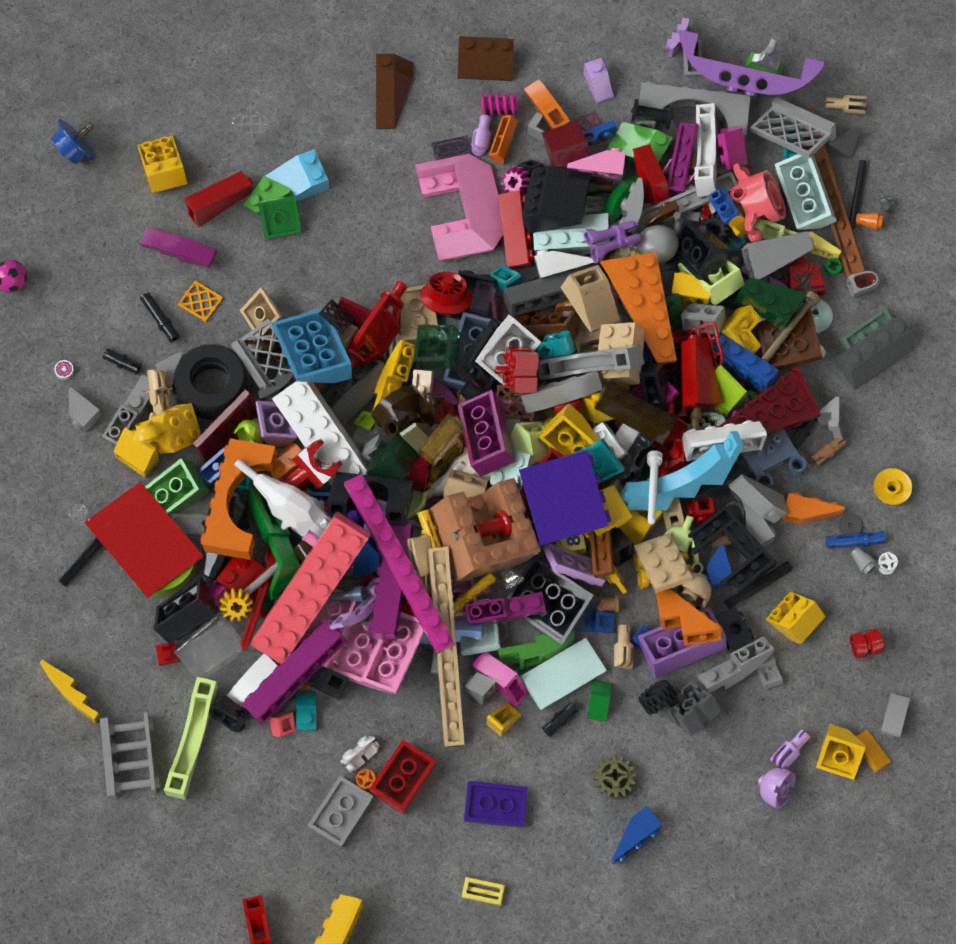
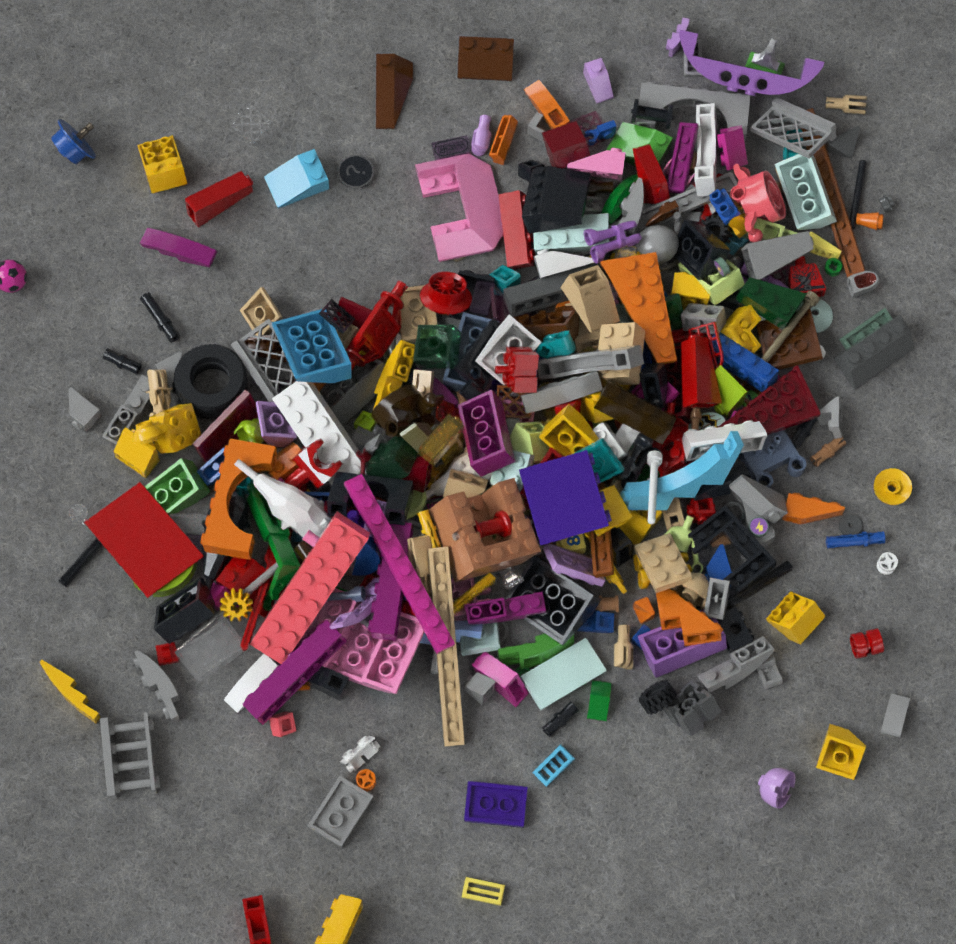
tile [54,360,74,380] -> none
yellowish green arch [164,677,218,800] -> none
light orange window [178,281,223,322] -> none
black piece [209,696,250,733] -> none
bright green wing [243,176,293,216] -> none
green plate [258,195,302,239] -> none
dark grey slope [258,371,294,401] -> none
teal slope [296,692,316,731] -> none
red brick [369,740,436,815] -> none
dark pink piece [481,92,518,116] -> none
yellow slope [487,702,522,737] -> none
dark pink gear [501,166,530,194] -> none
olive gear [593,755,637,799] -> none
blue slope [612,806,662,864] -> none
lavender arm [770,730,810,769] -> none
light grey cone [851,547,878,576] -> none
light orange slope [856,730,891,773] -> none
none -> light grey slope [133,650,180,723]
none -> black tile [338,155,374,191]
none -> dark red hand [356,448,371,475]
none -> medium azure slope [532,744,575,787]
none -> orange slope [633,597,655,624]
none -> light grey slope [704,577,730,620]
none -> sand green tile [714,257,730,277]
none -> tile [749,517,769,537]

